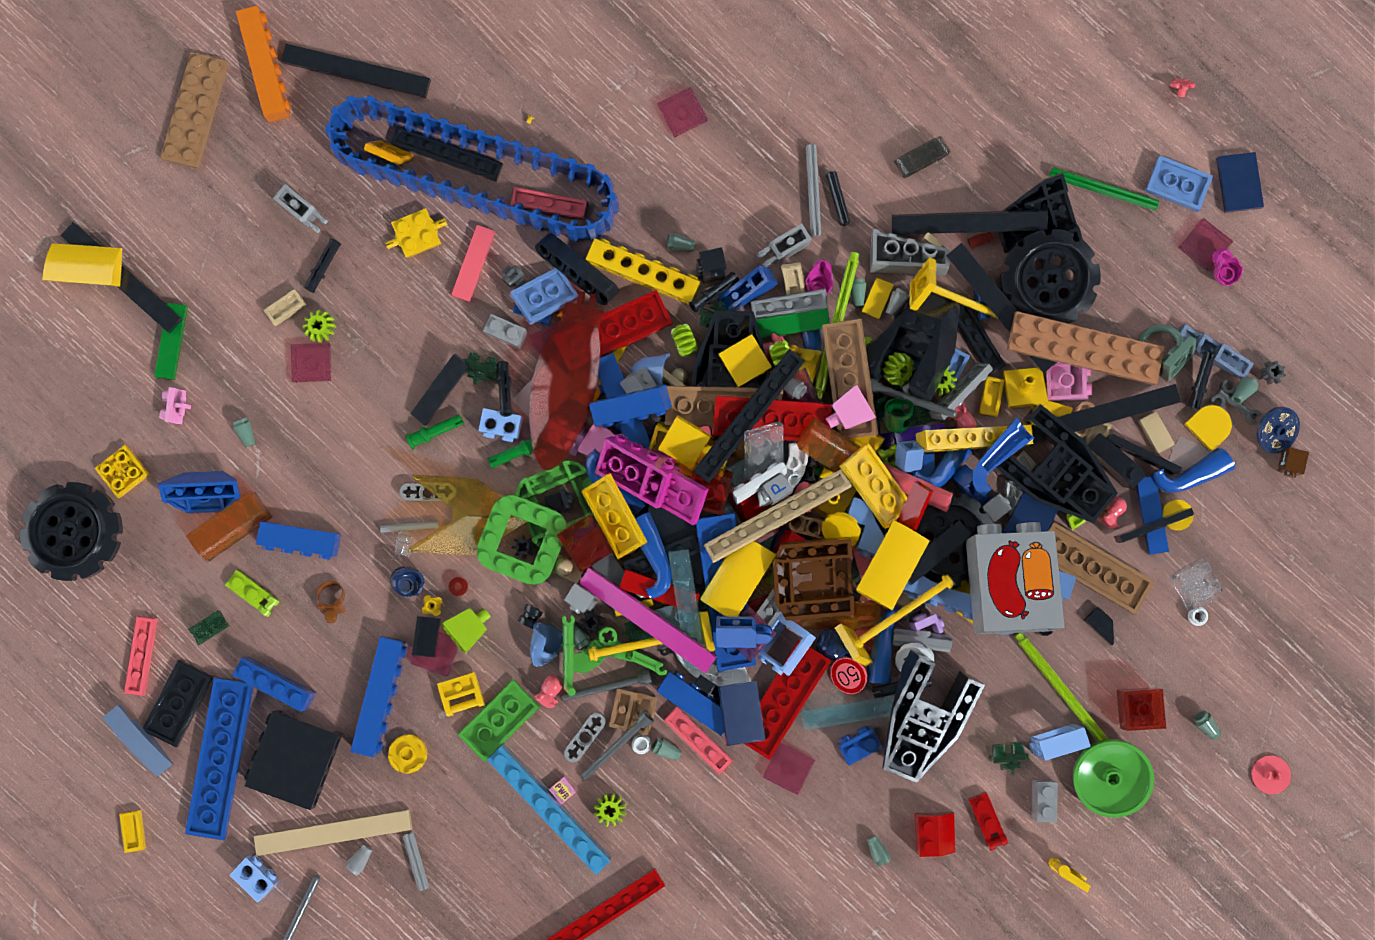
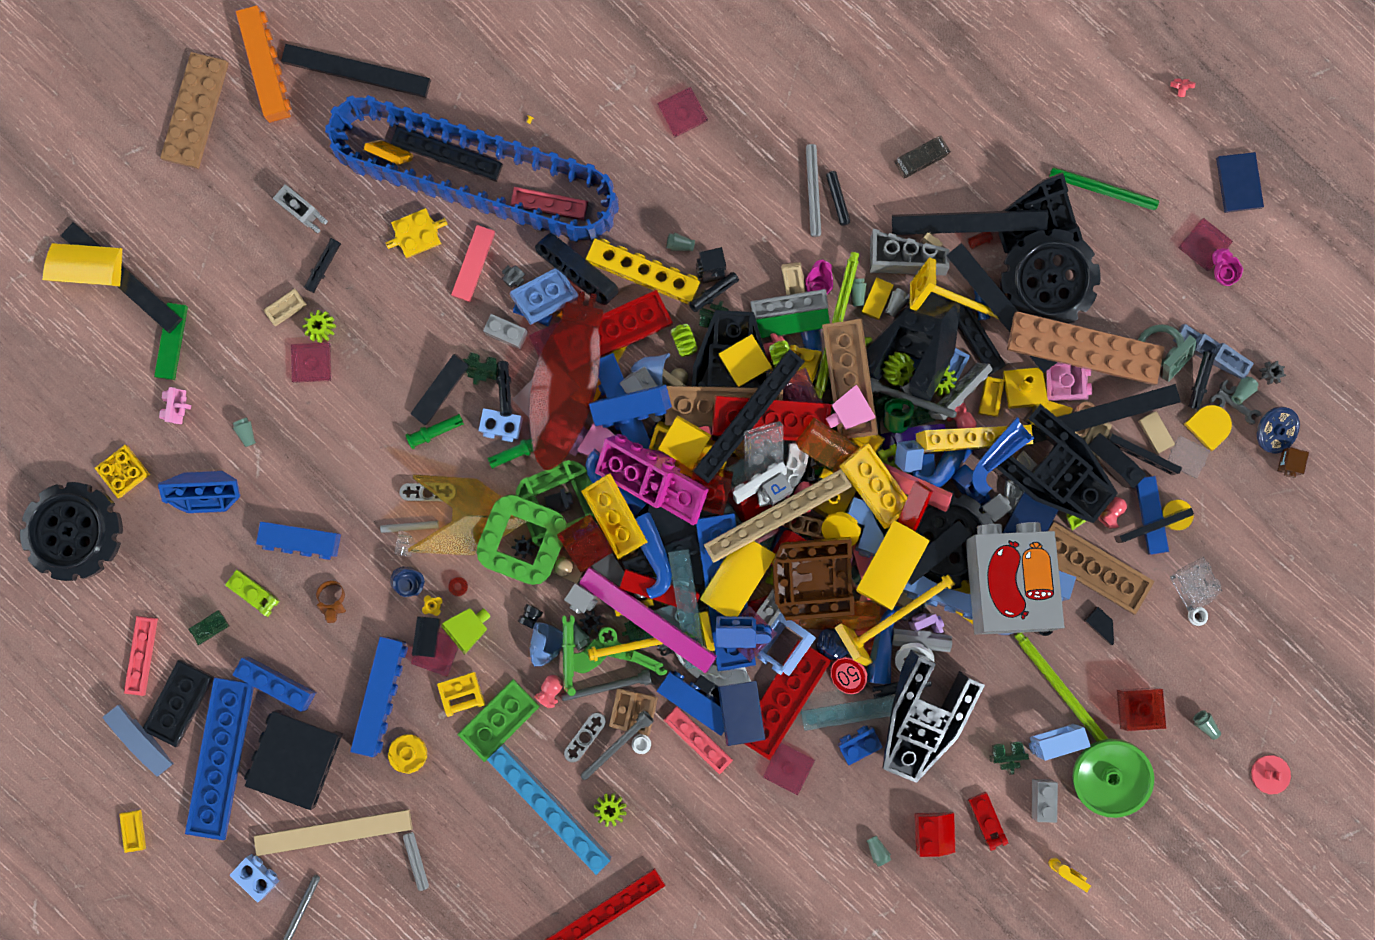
clear orange brick [186,491,273,561] -> none
light grey cone [345,844,373,876] -> none
tile [549,776,577,804] -> none
sand green cone [651,737,682,761] -> none
blue slope [716,265,778,311] -> none
light grey hinge [756,224,812,267] -> none
light grey cone [784,378,807,400] -> none
medium blue plate [1144,155,1213,212] -> none
blue animal [1152,447,1235,493] -> none

